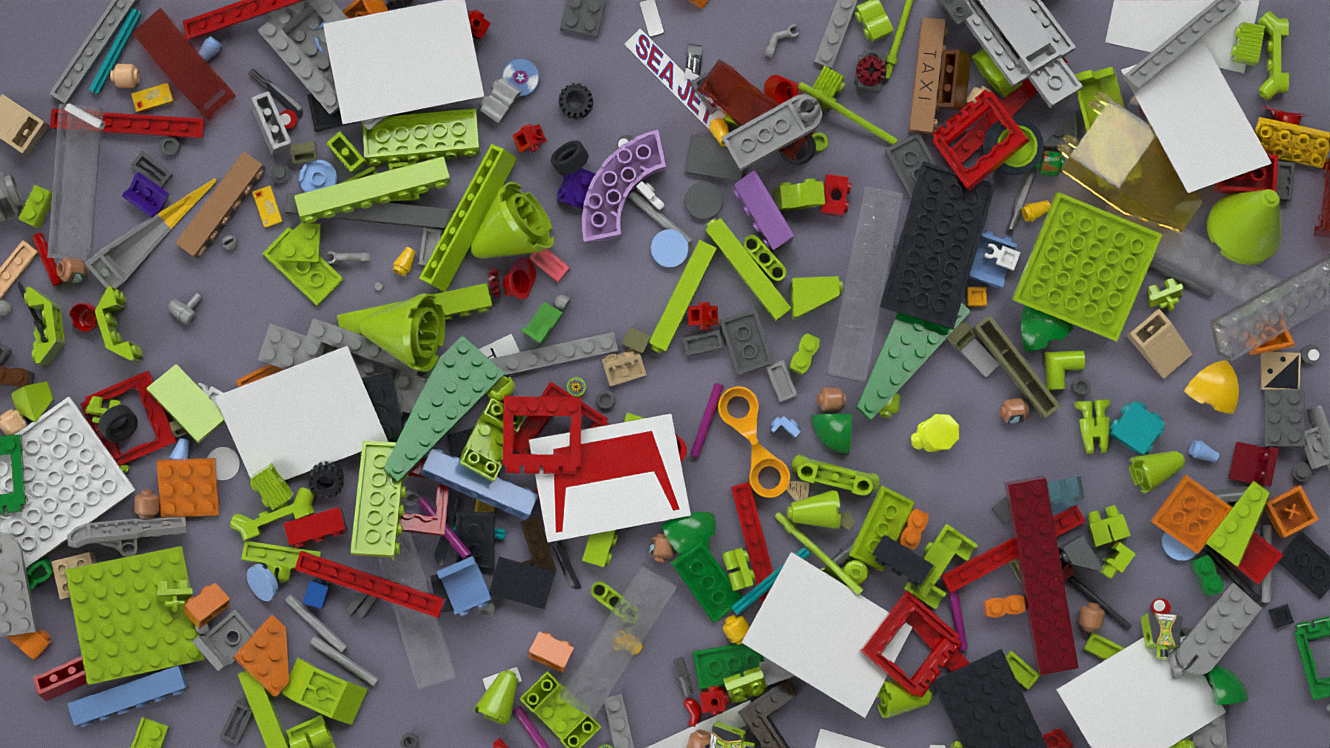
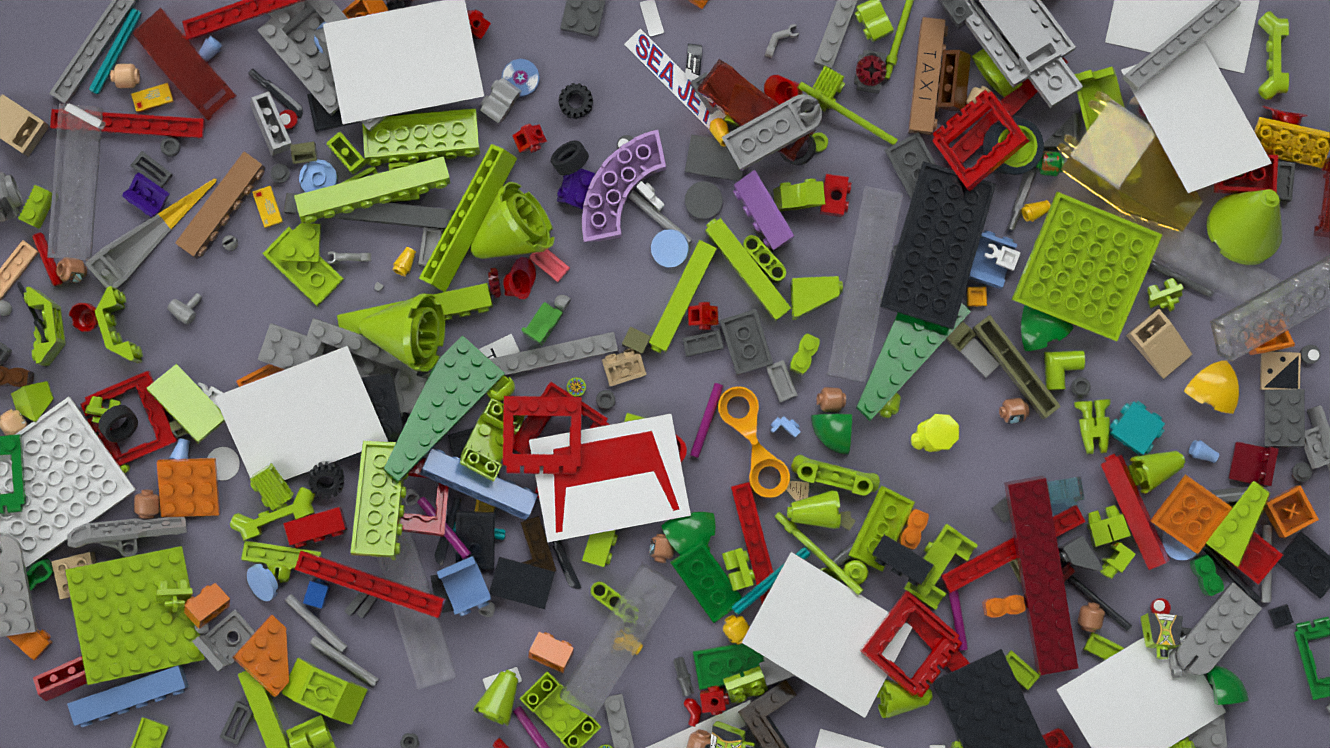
lime brick [1230,22,1265,66] -> none
none -> red brick [1101,453,1170,570]

